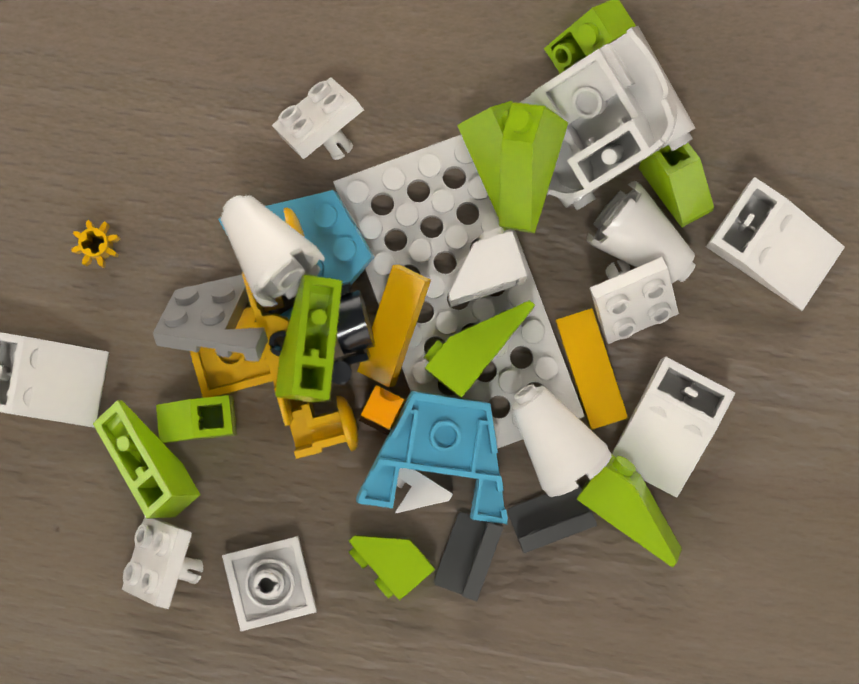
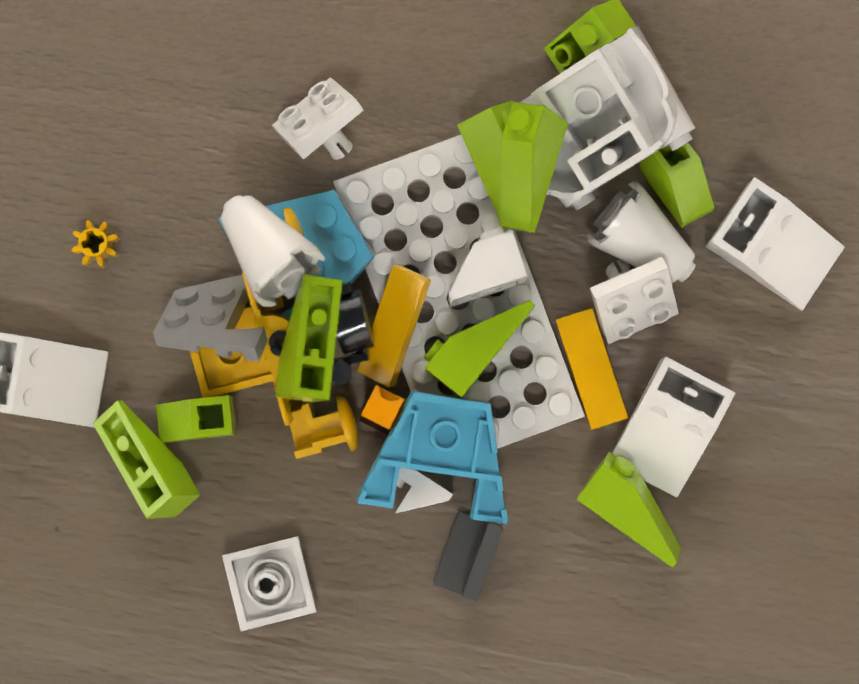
white plate [122,516,203,609] -> none
lime slope [348,535,435,601] -> none
dark grey panel [507,483,597,553] -> none
white cone [512,384,611,497] -> none

